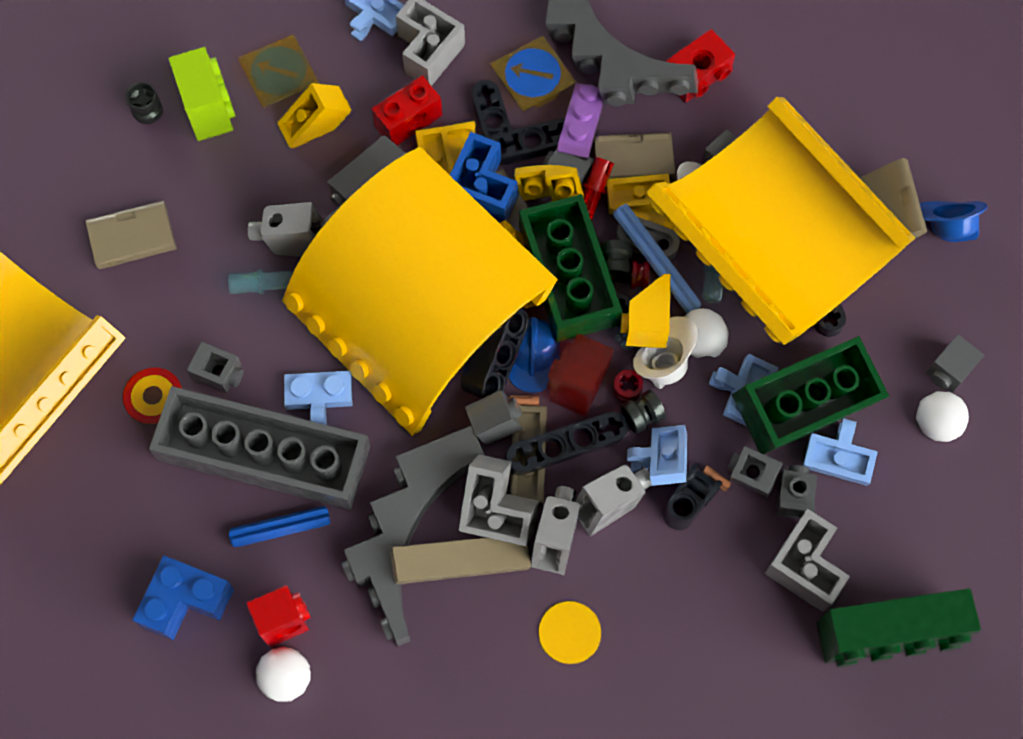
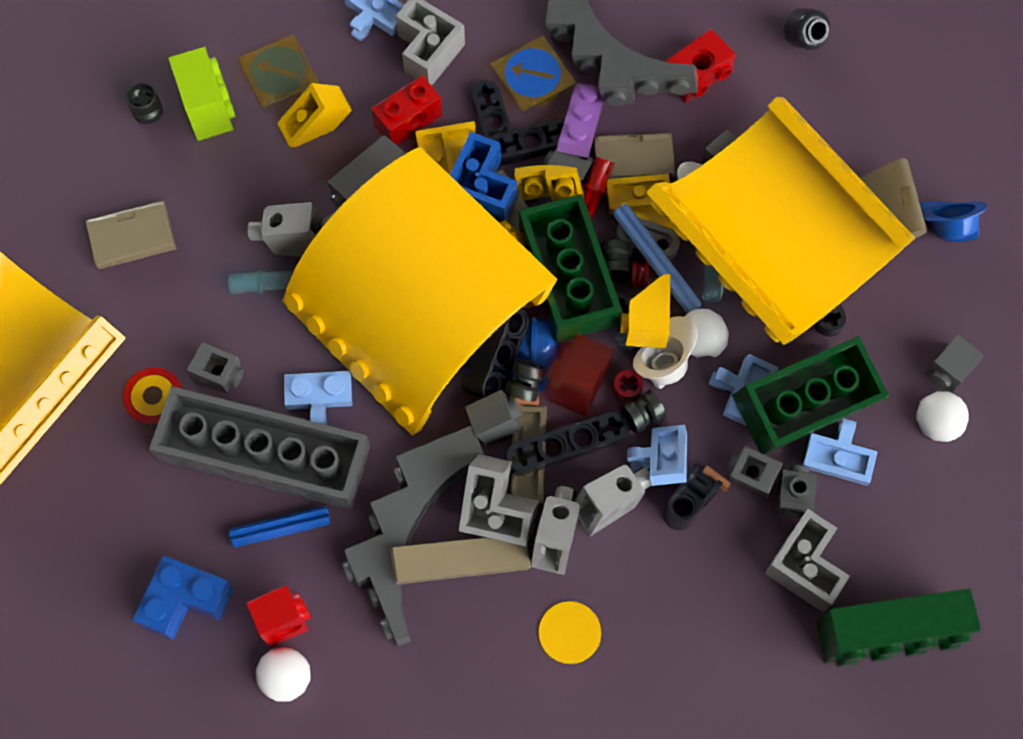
none -> pearl dark grey wheel [505,358,547,402]
none -> black head [784,8,830,50]

